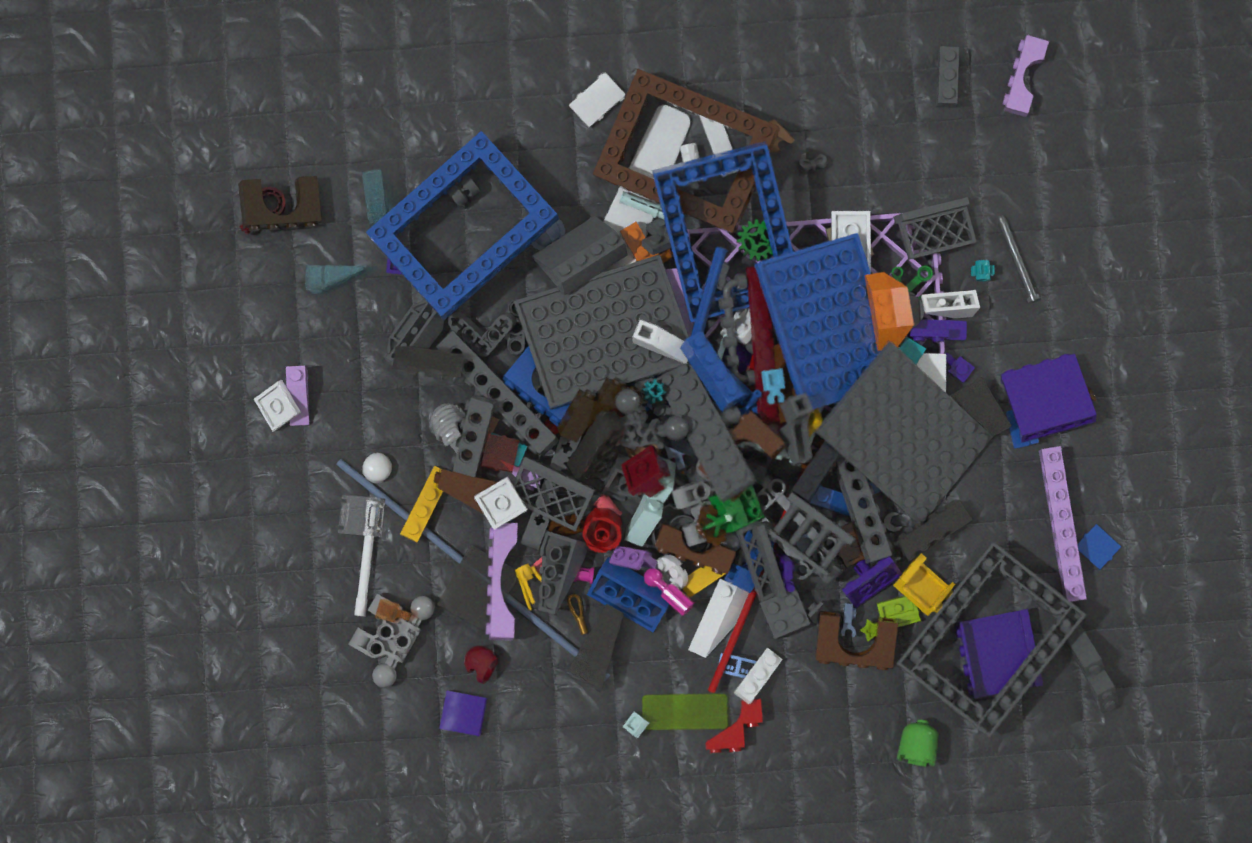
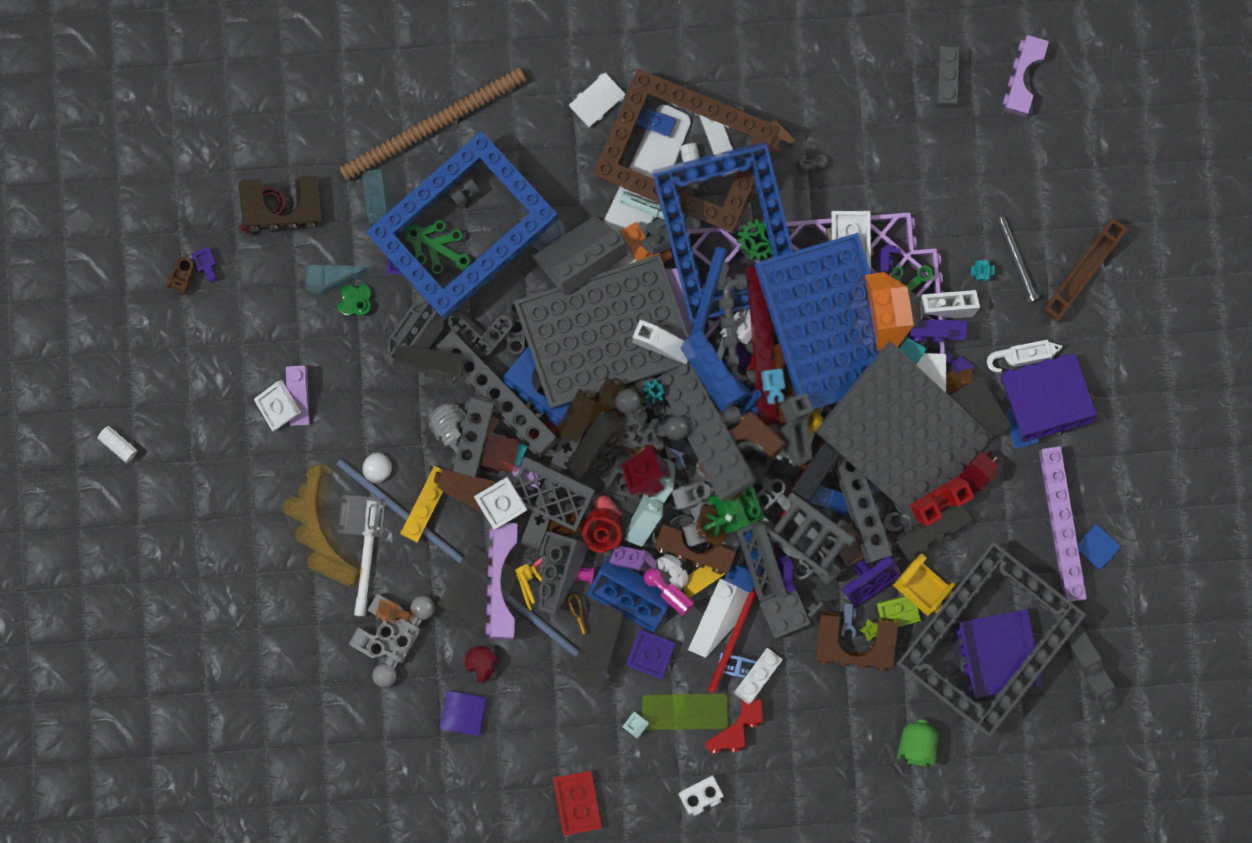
dark grey fence [893,197,977,260] -> none
none -> white axle [97,426,138,463]
none -> reddish brown piece [166,257,196,295]
none -> dark purple plate [191,246,217,283]
none -> clear yellow arch [282,464,360,588]
none -> green plate [337,283,371,316]
none -> medium nougat piece [340,67,526,181]
none -> green plant [404,220,472,275]
none -> red plate [553,771,602,836]
none -> blue tile [617,100,677,138]
none -> dark purple plate [626,629,675,679]
none -> white brick [678,775,724,816]
none -> dark purple bracket [879,245,900,274]
none -> red arch [909,476,974,527]
none -> clear orange plate [946,368,973,392]
none -> dark red brick [958,450,999,495]
none -> white plate [987,340,1062,373]
none -> reddish brown arch [1041,218,1128,323]

